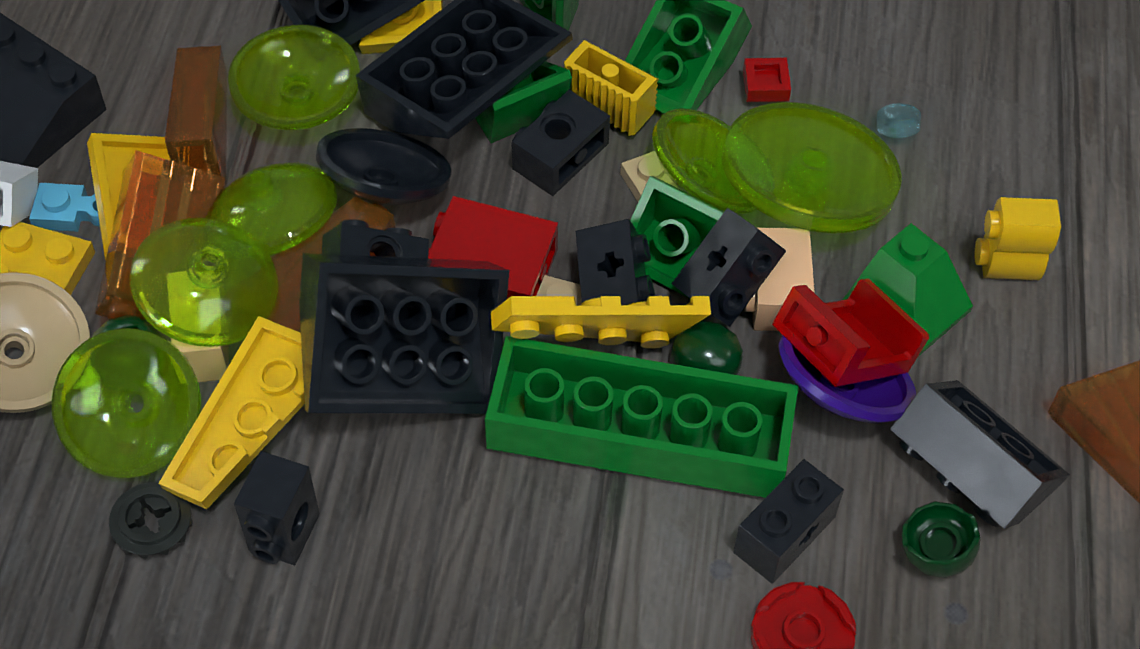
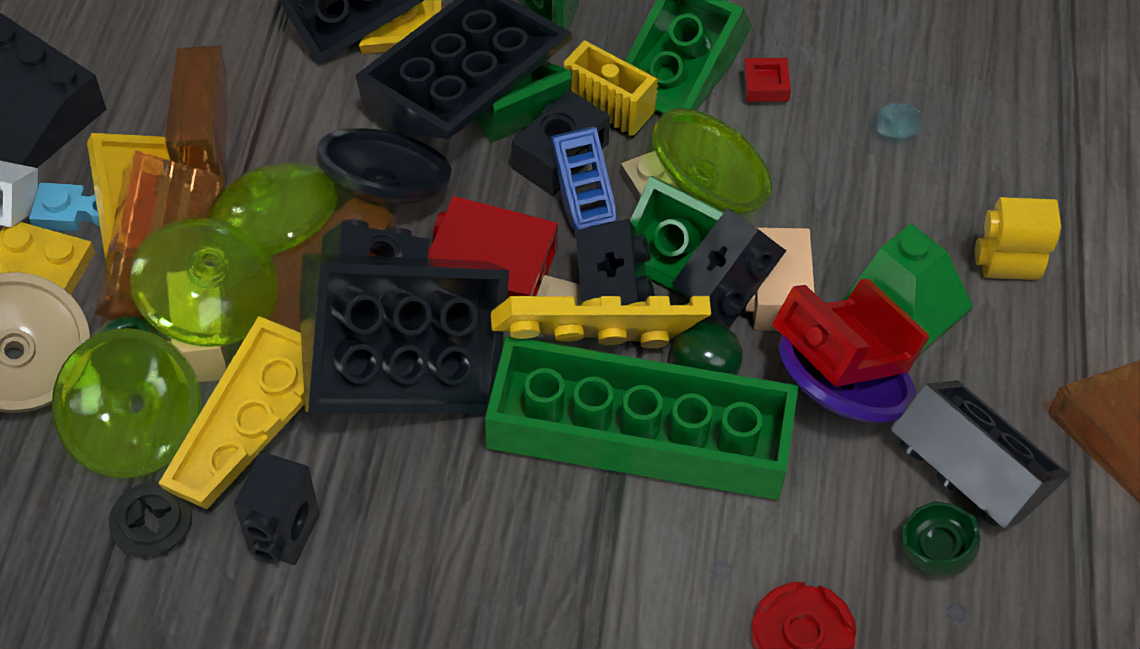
clear neon green dish [228,25,360,130] -> none
clear neon green dish [722,102,902,233] -> none
black brick [733,459,844,584] -> none
none -> blue slope [551,126,618,230]

